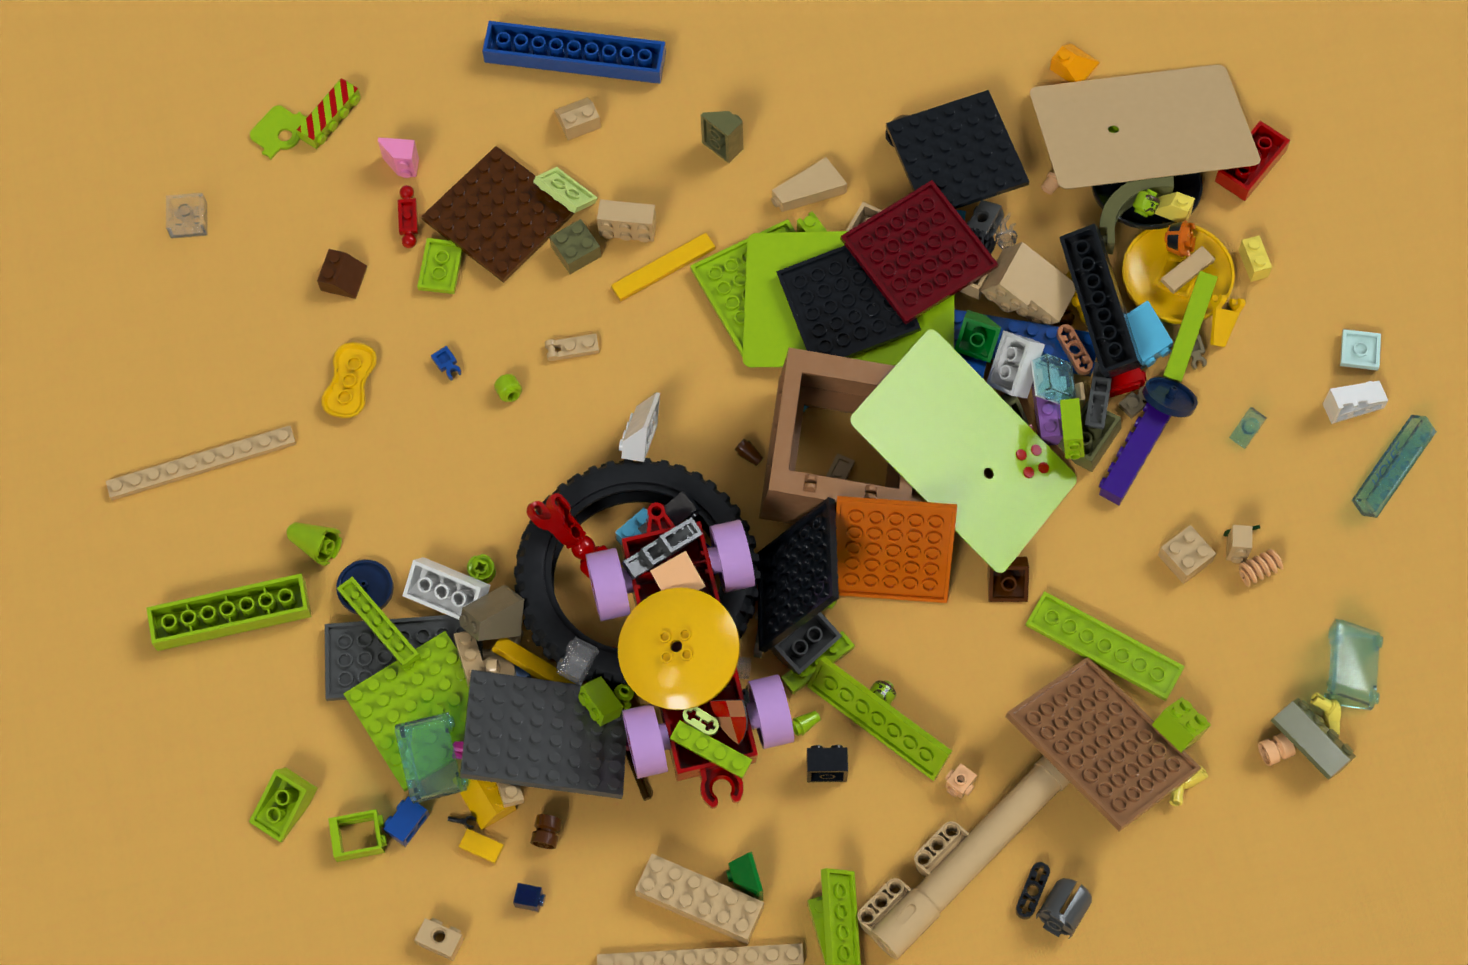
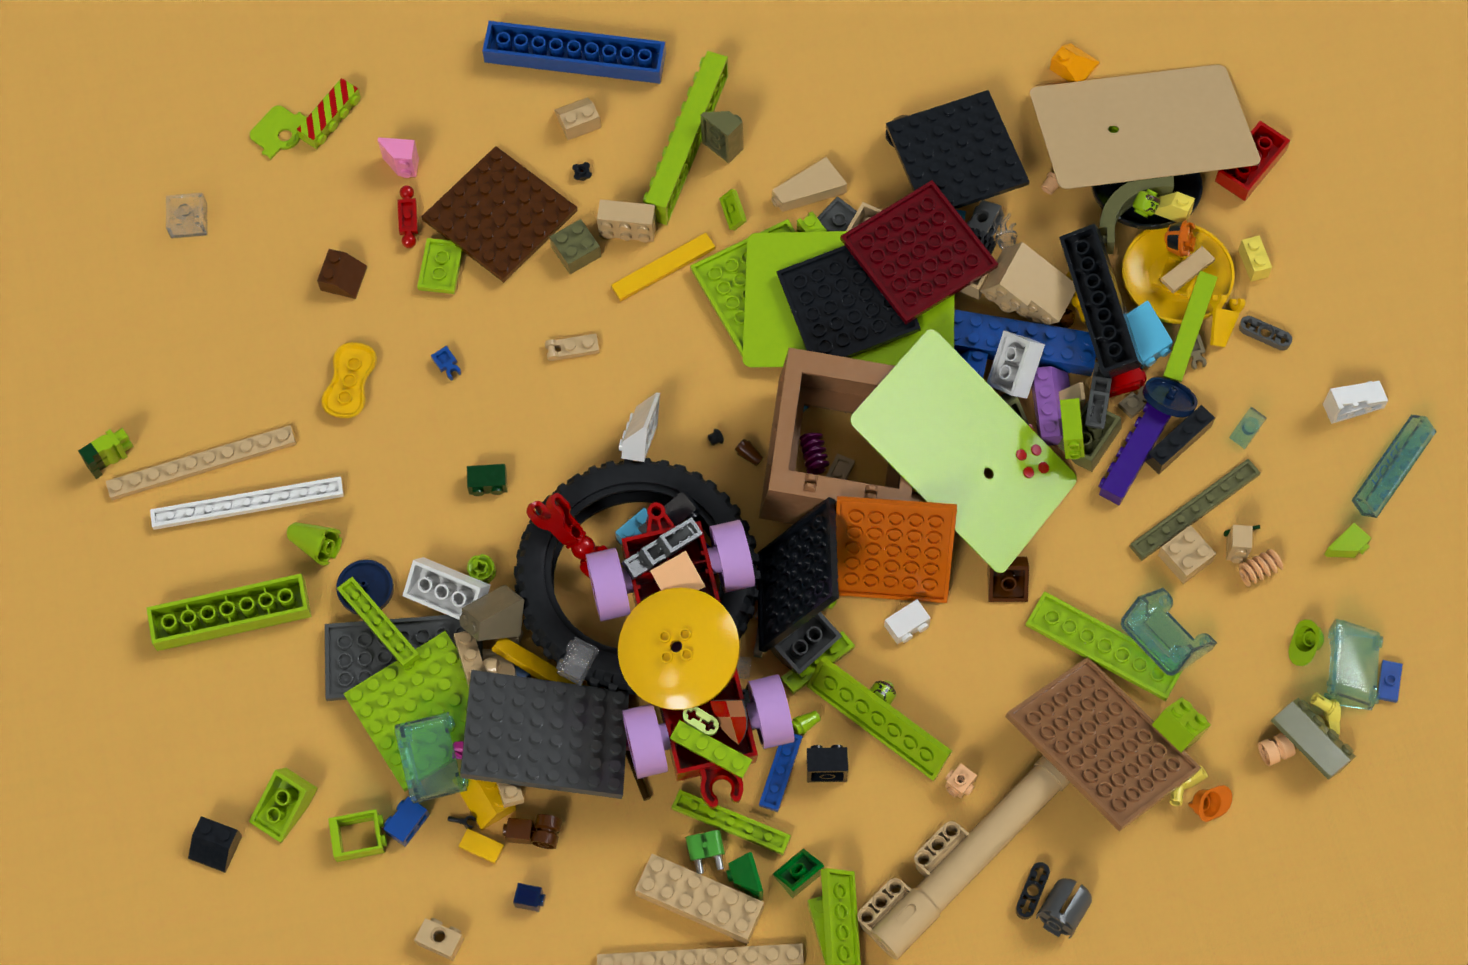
lime head [494,374,522,402] -> none
yellowish green plate [533,167,598,213] -> none
lime brick [578,676,623,727] -> none
lime brick [613,684,634,709] -> none
green slope [955,310,1001,363] -> none
clear light blue piece [1031,354,1076,405] -> none
nougat beam [1056,324,1093,375] -> none
light aqua plate [1340,329,1381,371] -> none
none -> lime hips [78,428,134,479]
none -> white plate [150,476,344,530]
none -> black slope [188,816,242,873]
none -> dark green brick [467,464,508,496]
none -> reddish brown brick [503,818,534,845]
none -> black plate [572,162,592,181]
none -> lime brick [643,51,728,225]
none -> lime plate [671,789,791,855]
none -> bright green piece [685,830,725,874]
none -> black piece [708,429,724,445]
none -> lime plate [719,189,747,231]
none -> blue plate [759,734,803,812]
none -> green slope [773,849,824,898]
none -> magenta piece [799,433,829,475]
none -> dark grey tile [817,196,857,232]
none -> white brick [884,599,931,645]
none -> clear light blue windscreen [1121,588,1217,676]
none -> olive tile [1129,459,1261,561]
none -> black brick [1145,405,1215,474]
none -> orange piece [1188,785,1232,822]
none -> dark grey beam [1239,316,1292,350]
none -> lime piece [1288,619,1324,666]
none -> lime slope [1324,523,1372,558]
none -> blue plate [1376,660,1403,703]

